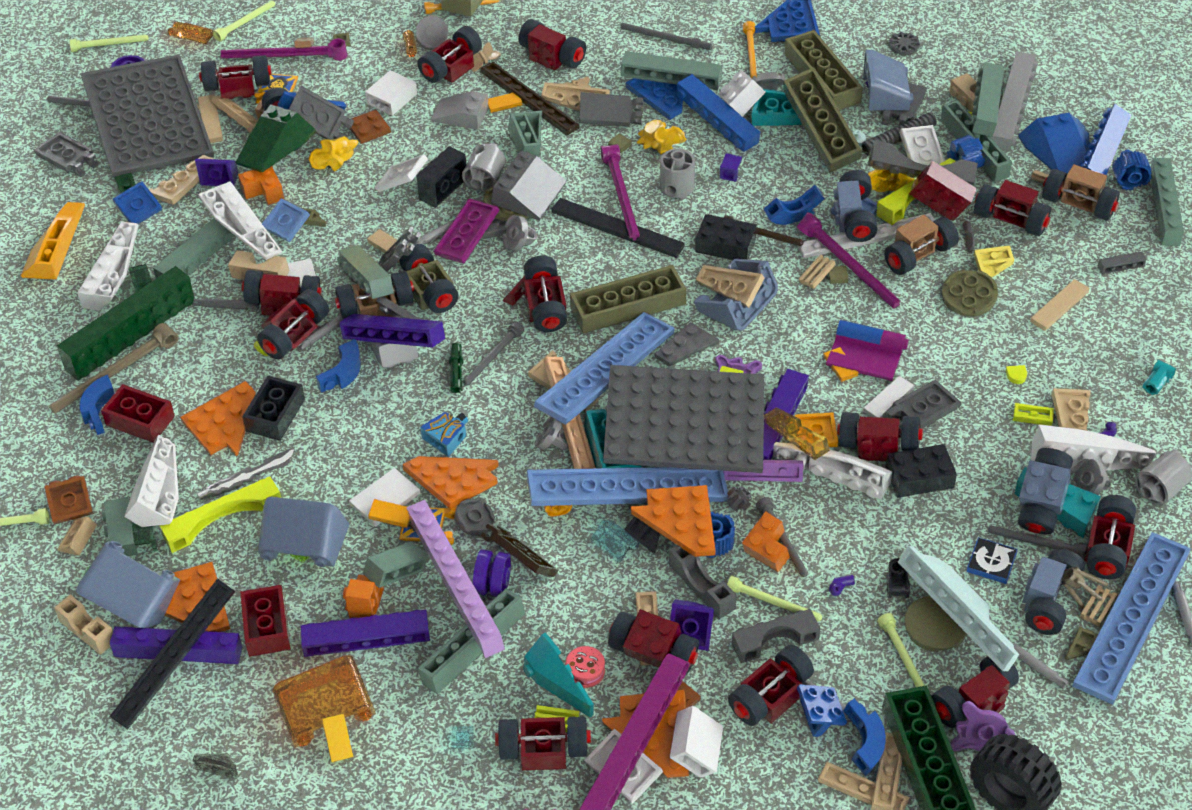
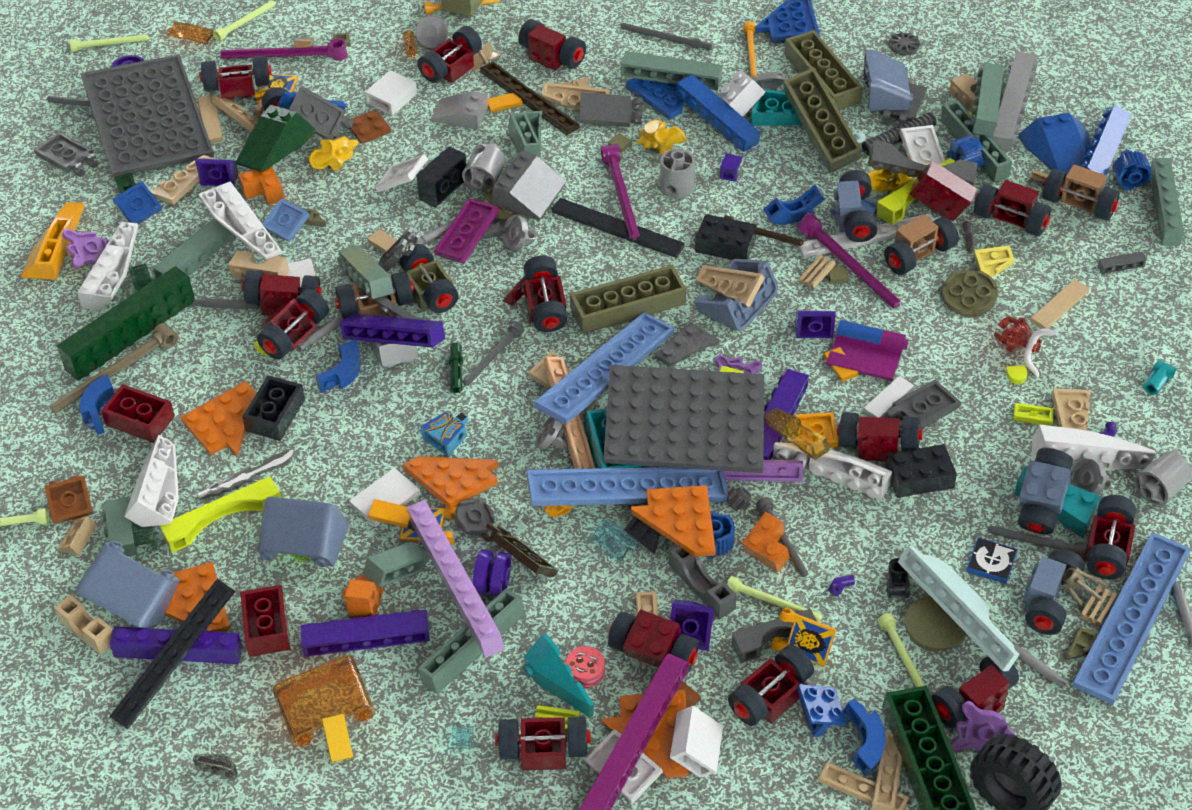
none -> medium lavender tile [62,229,110,269]
none -> flag [771,608,837,667]
none -> dark purple slope [795,310,836,339]
none -> clear red helmet [994,315,1059,378]

